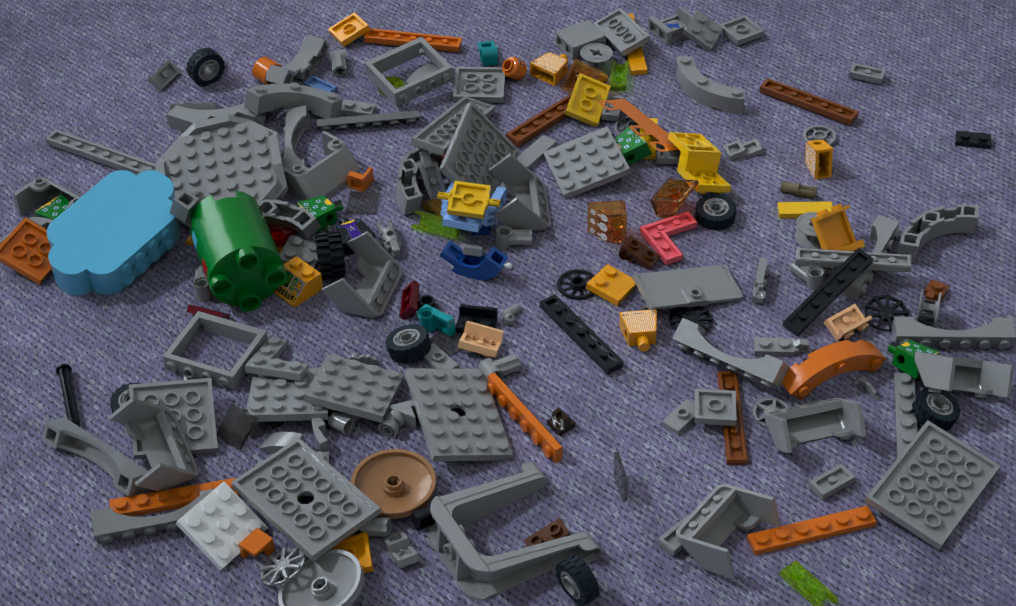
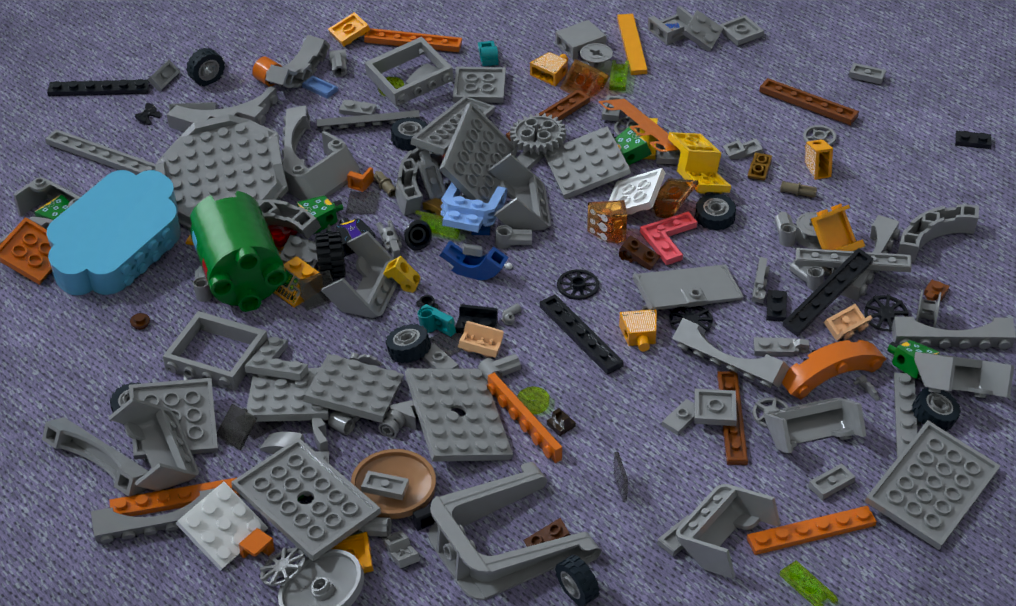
black axle [55,364,80,427] -> none
light grey arch [170,189,206,226] -> none
dark red plate [186,304,231,320] -> none
light grey brick [244,83,343,119] -> none
dark red plate [399,280,420,319] -> none
yellow plate [437,181,501,219] -> none
orange head [502,57,527,80] -> none
yellow plate [565,73,611,127] -> none
light orange plate [586,264,637,306] -> none
light grey plate [593,7,651,57] -> none
light grey brick [676,56,745,114] -> none
yellow tile [777,202,833,218] -> none
none -> black plate [47,79,150,96]
none -> reddish brown plate [130,313,150,330]
none -> black piece [135,103,161,125]
none -> clear smoke piece [298,270,333,310]
none -> light grey plate [361,471,409,500]
none -> dark tan axle [374,171,396,197]
none -> yellow leg [383,256,421,293]
none -> black wheel [391,117,427,151]
none -> black hat [404,220,432,251]
none -> light grey gear [510,113,566,155]
none -> clear neon green piece [517,386,549,414]
none -> white plate [603,168,666,220]
none -> pearl gold slope [748,152,772,181]
none -> black plate [766,290,787,322]
none -> light grey piece [775,212,797,247]

